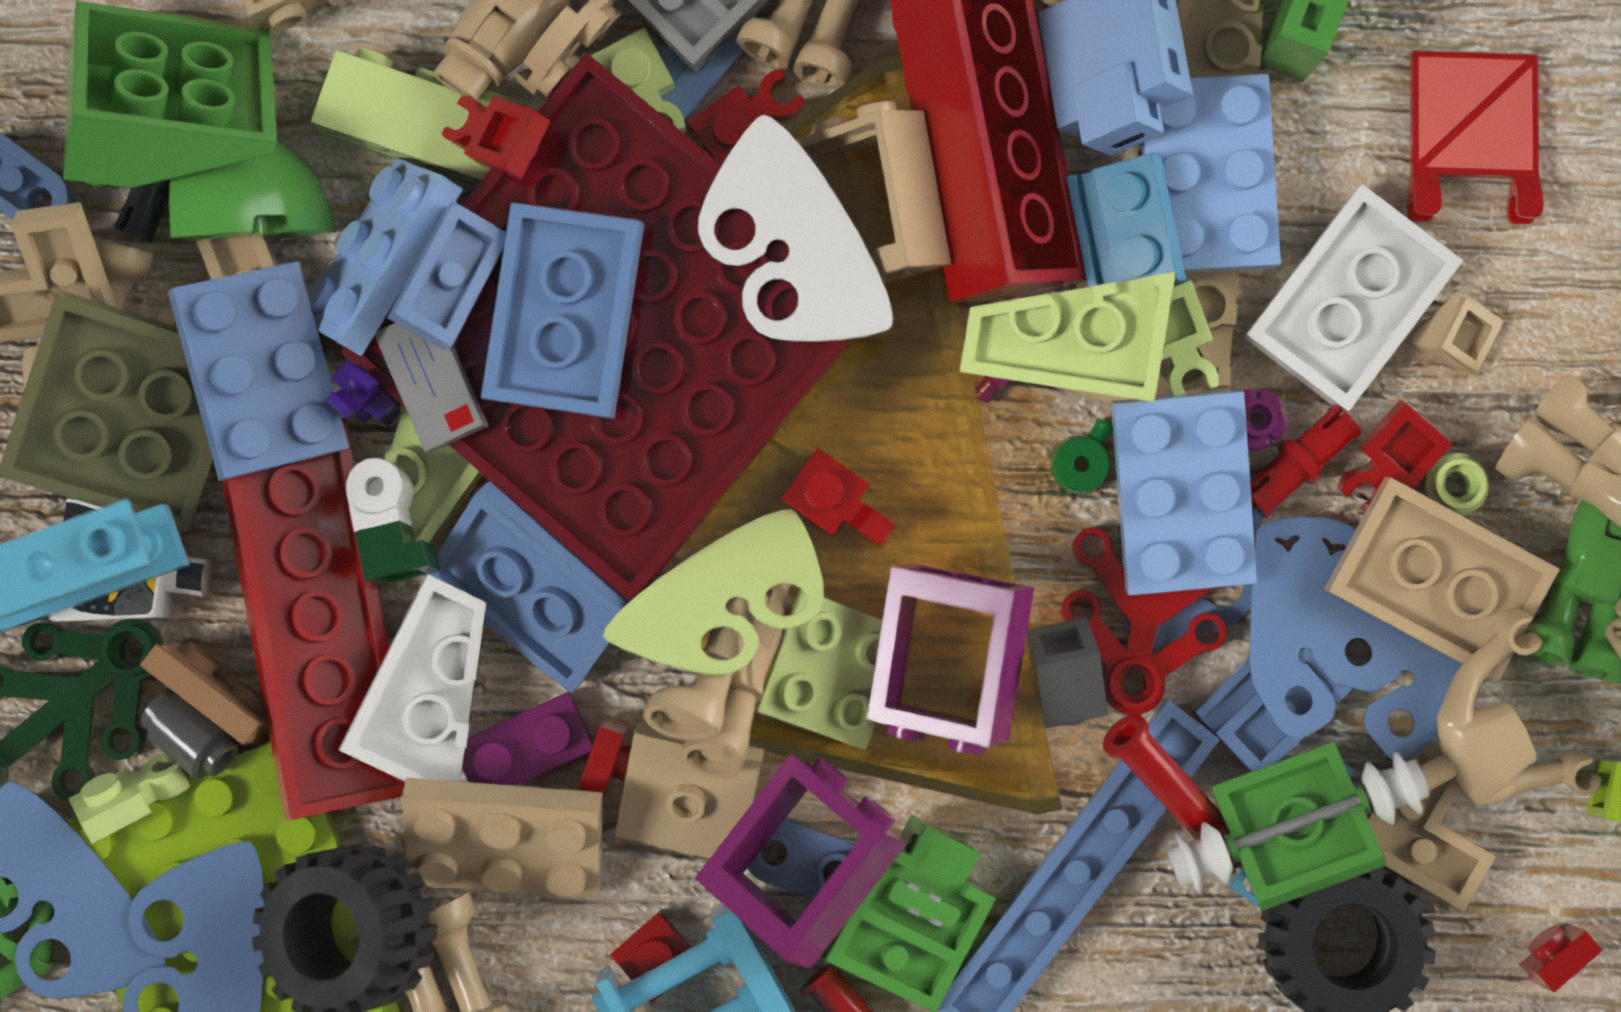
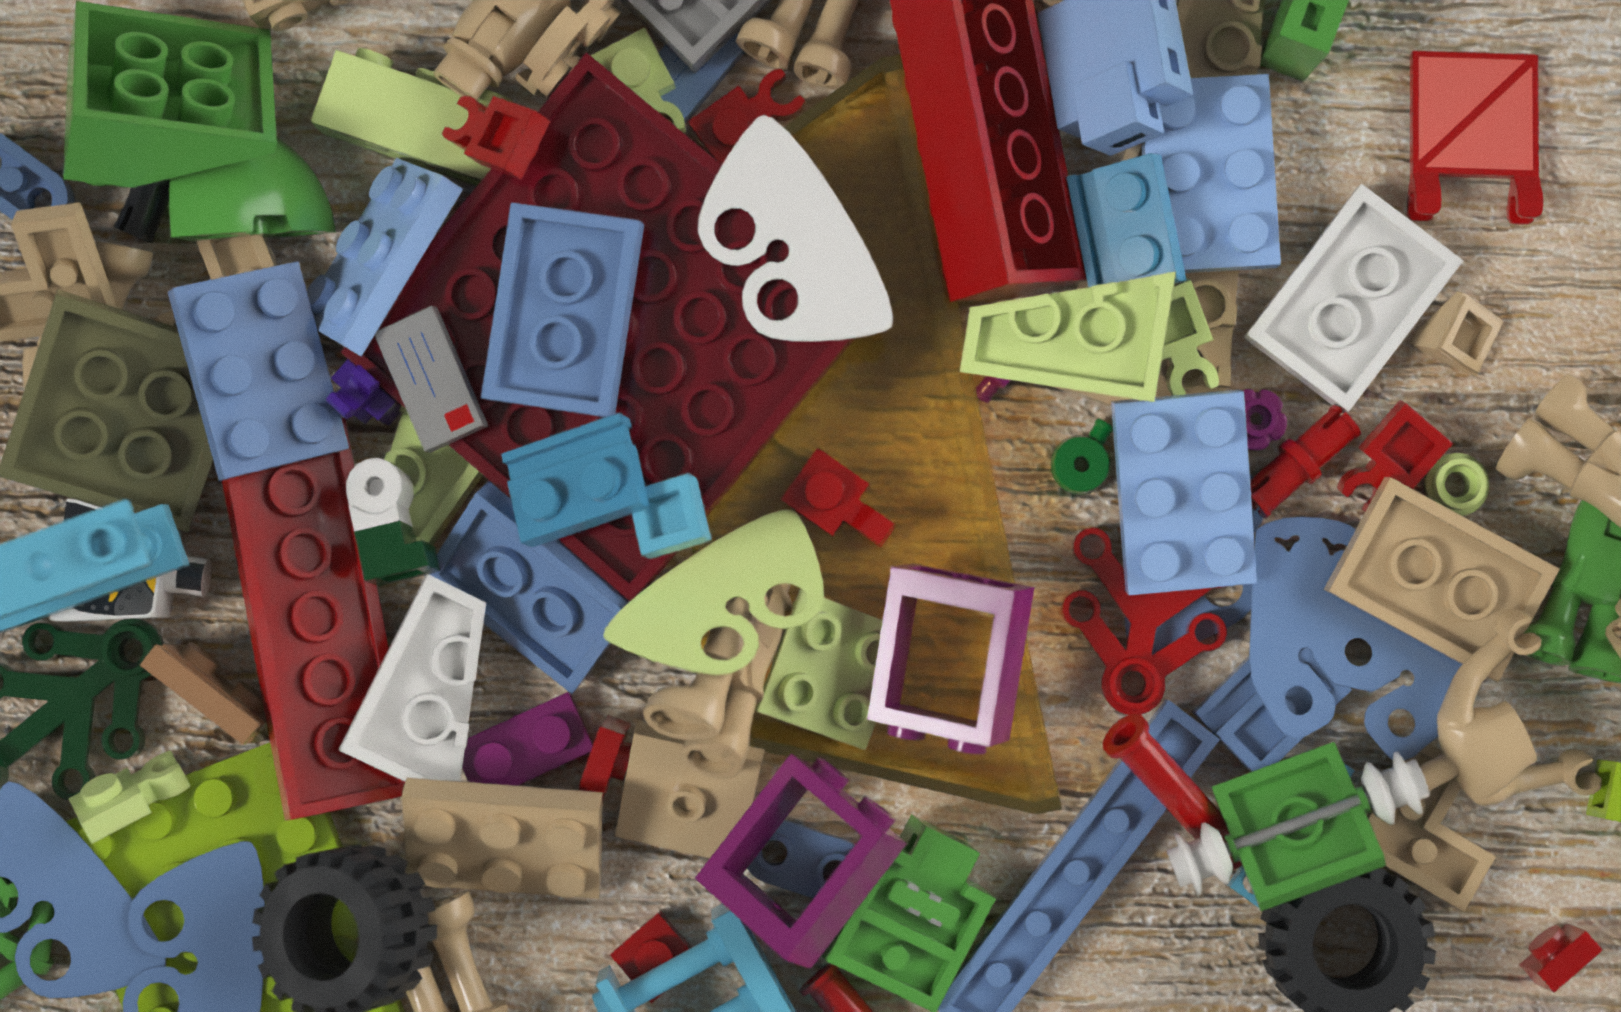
dark grey brick [141,688,238,779] -> none
medium blue plate [387,201,506,351] -> none
tan window [796,101,951,284] -> none
dark grey brick [1025,617,1108,728] -> none
none -> dark azure plate [501,413,650,548]
none -> medium azure plate [632,473,711,559]

